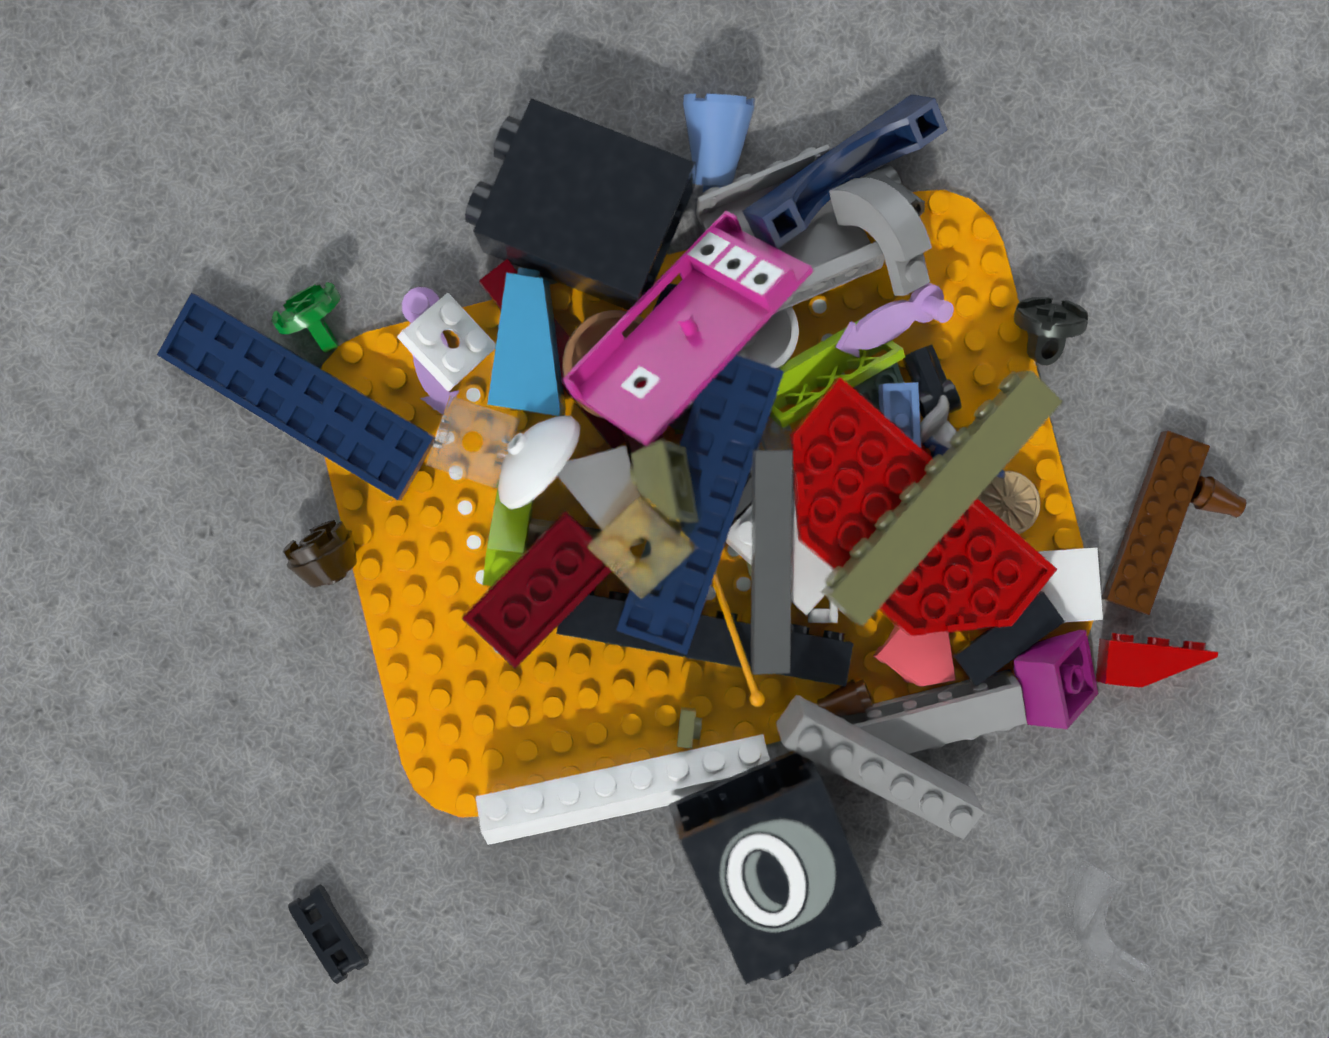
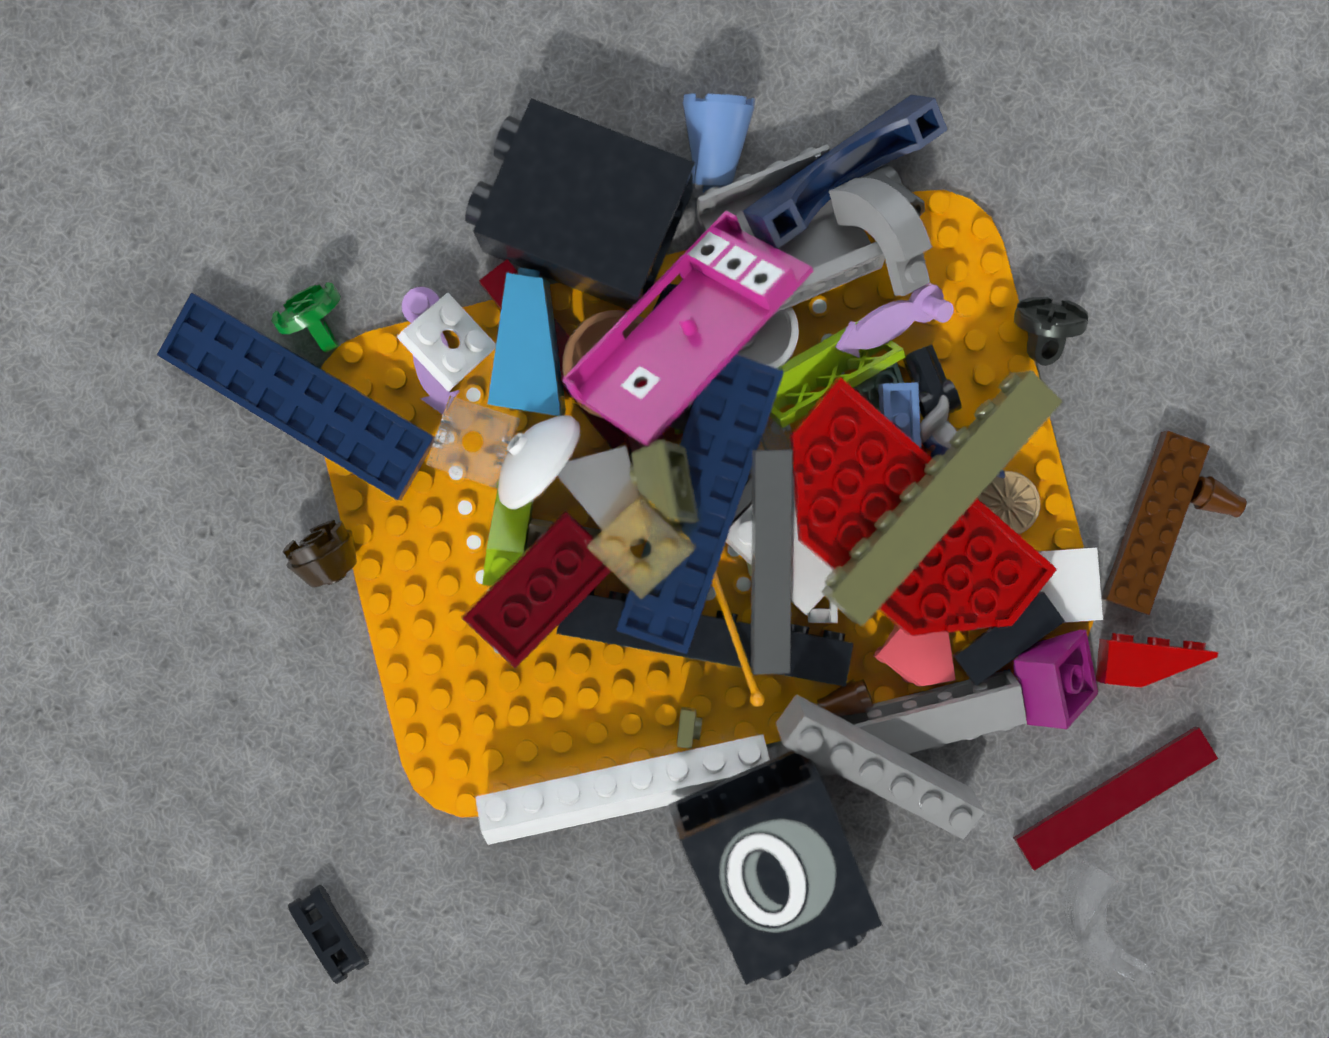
none -> dark red tile [1013,726,1218,871]

